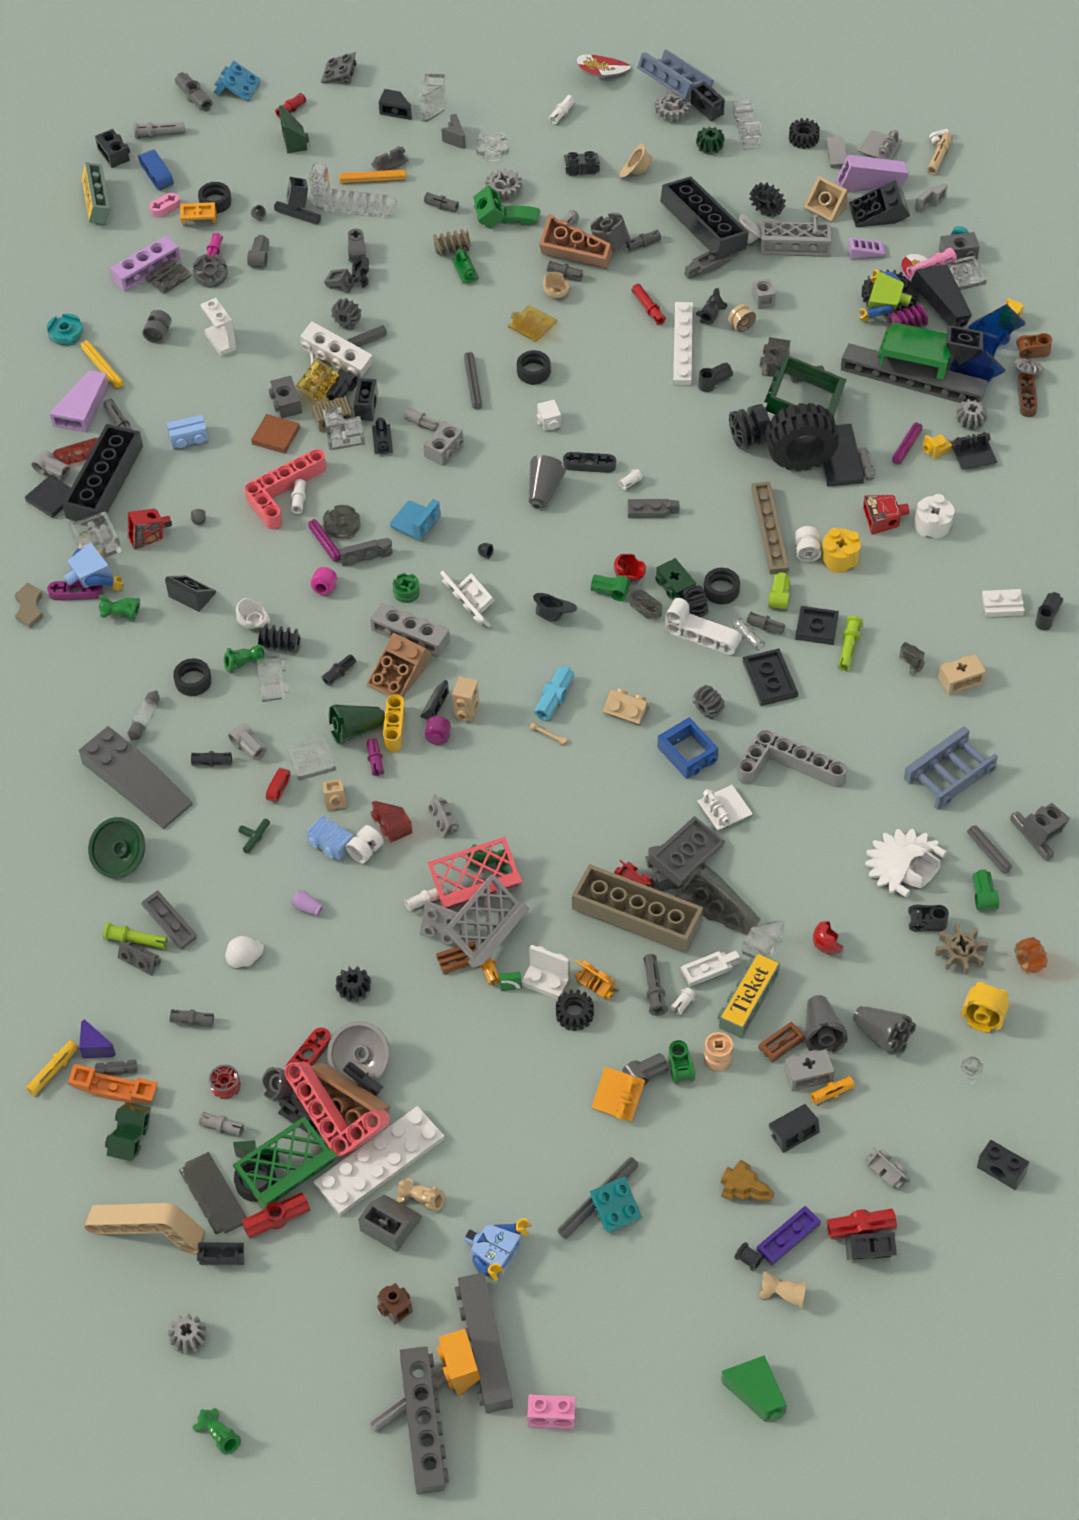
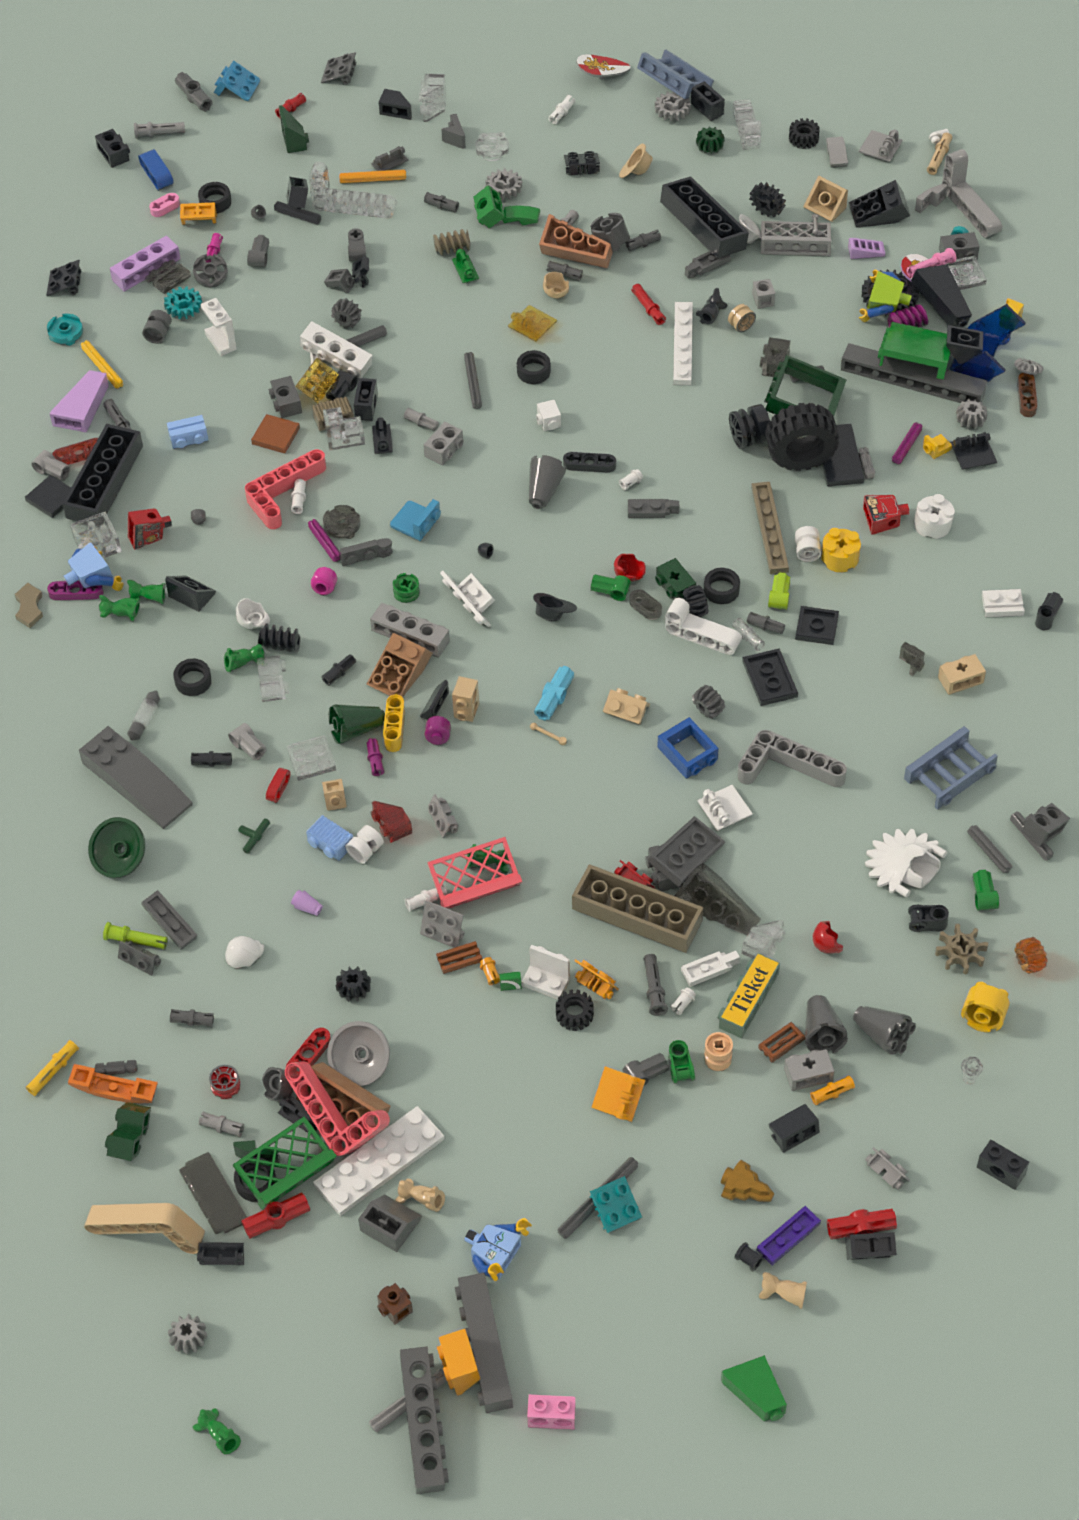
dark purple slope [79,1019,116,1058] -> none
sand green brick [81,162,110,224] -> none
black axle [343,1062,384,1096] -> none
light grey fence [444,874,530,968] -> none
black piece [698,362,733,392] -> none
lavender slope [836,155,909,192] -> none
lime pin [838,616,864,671] -> none
dark orange piece [1016,333,1052,359] -> none
none -> black hinge [46,260,82,296]
none -> green animal [127,580,166,604]
none -> teal gear [164,286,202,319]
none -> light grey beam [942,149,1002,238]

